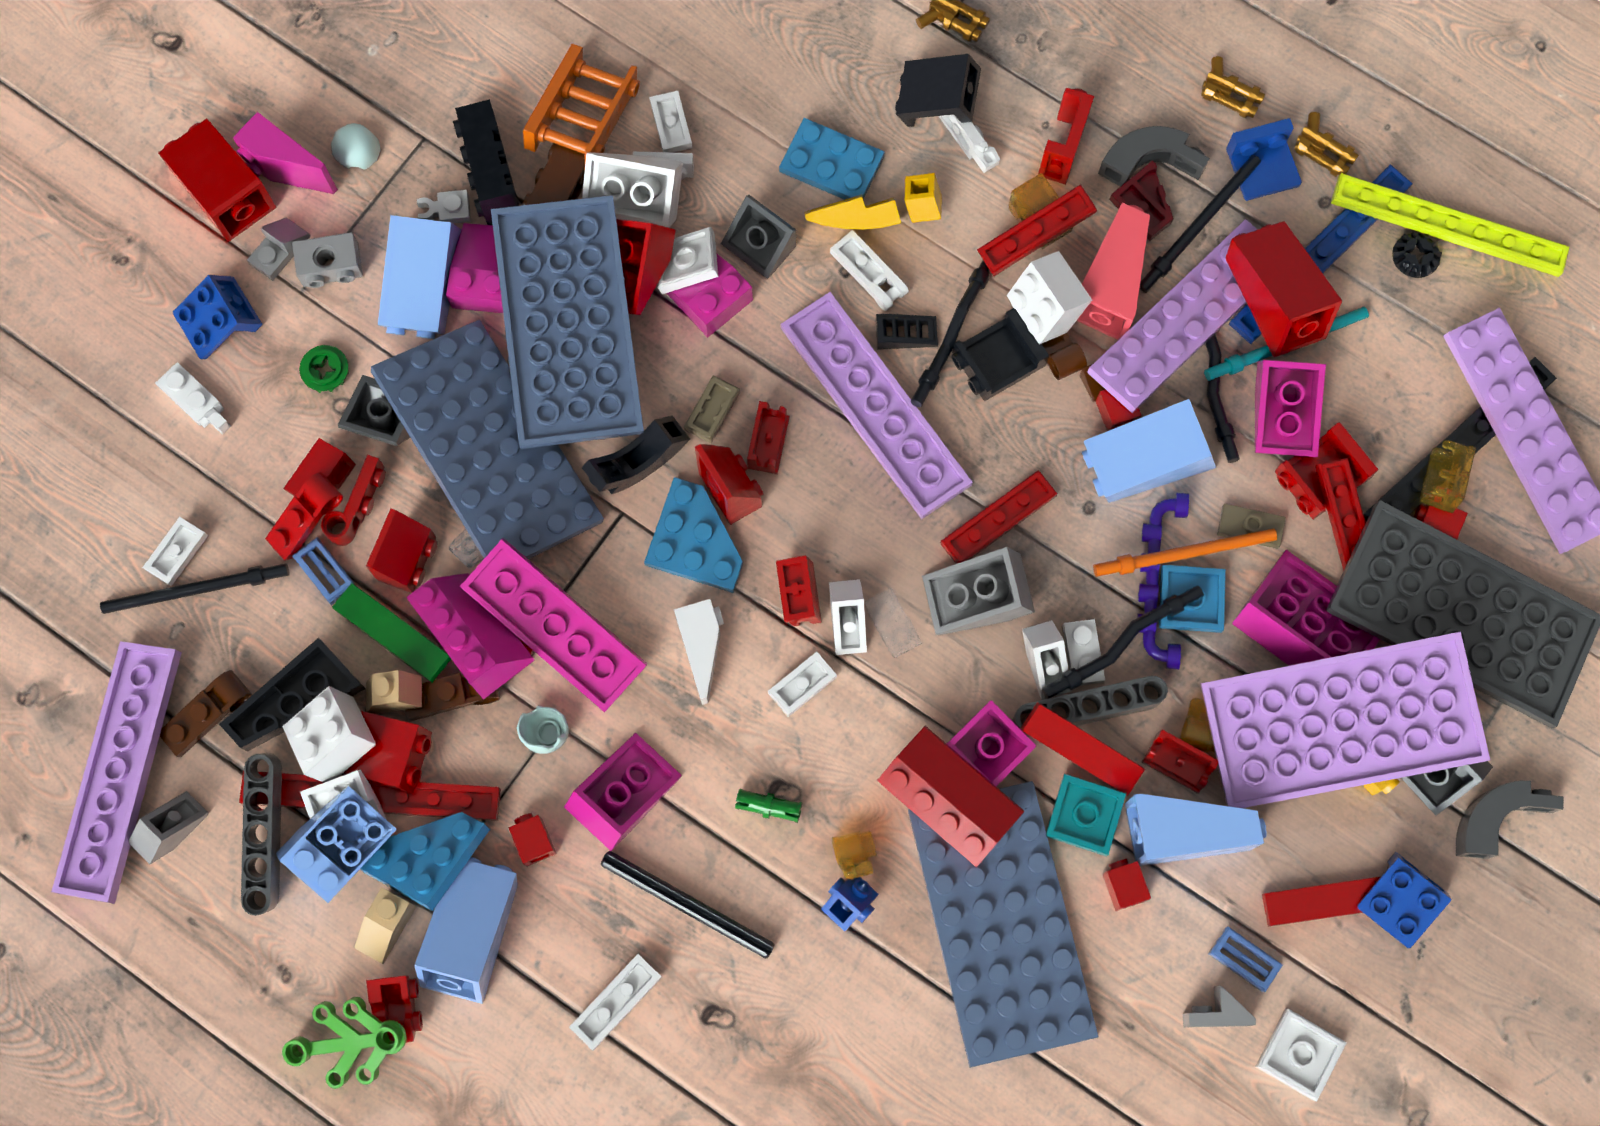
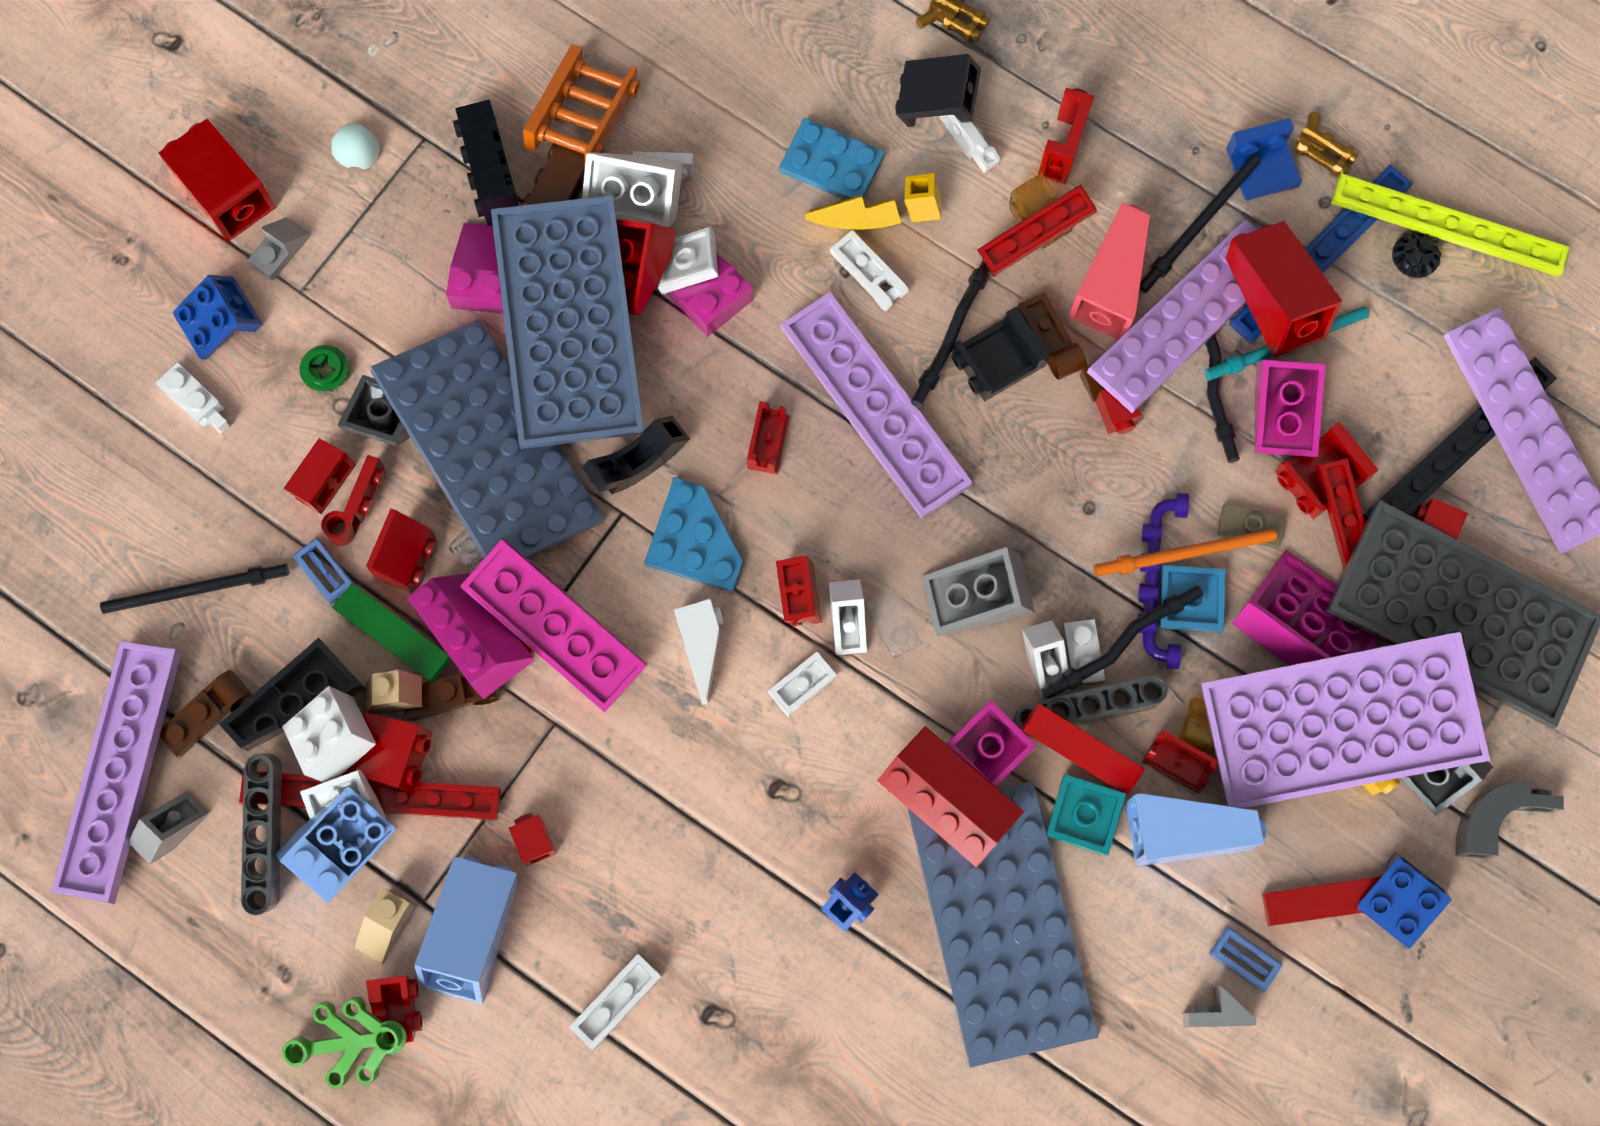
white plate [142,516,208,587] -> none
dark pink slope [233,112,338,194] -> none
red plate [265,473,343,561] -> none
light grey brick [292,232,363,288] -> none
dark azure plate [360,812,490,911] -> none
light blue slope [378,215,462,339] -> none
white plate [417,190,471,224] -> none
light aqua hair [516,706,569,754] -> none
dark pink slope [564,733,682,851] -> none
black axle [601,851,775,958] -> none
white plate [649,91,692,153] -> none
dark tan plate [684,375,740,444] -> none
red slope [695,444,764,525] -> none
dark grey slope [721,195,796,279] -> none
green pin [735,789,802,823] -> none
clear yellow piece [831,831,877,879] -> none
black slope [875,314,938,350] -> none
red tile [940,470,1058,564] -> none
white brick [1007,251,1092,344] -> none
light blue slope [1082,399,1216,503] -> none
dark grey arch [1098,126,1210,187] -> none
red brick [1102,858,1151,911] -> none
dark red wing [1109,161,1174,241] -> none
pearl gold piece [1201,56,1265,119] -> none
white tile [1256,1008,1347,1101] -> none
clear yellow hinge [1419,440,1476,513] -> none

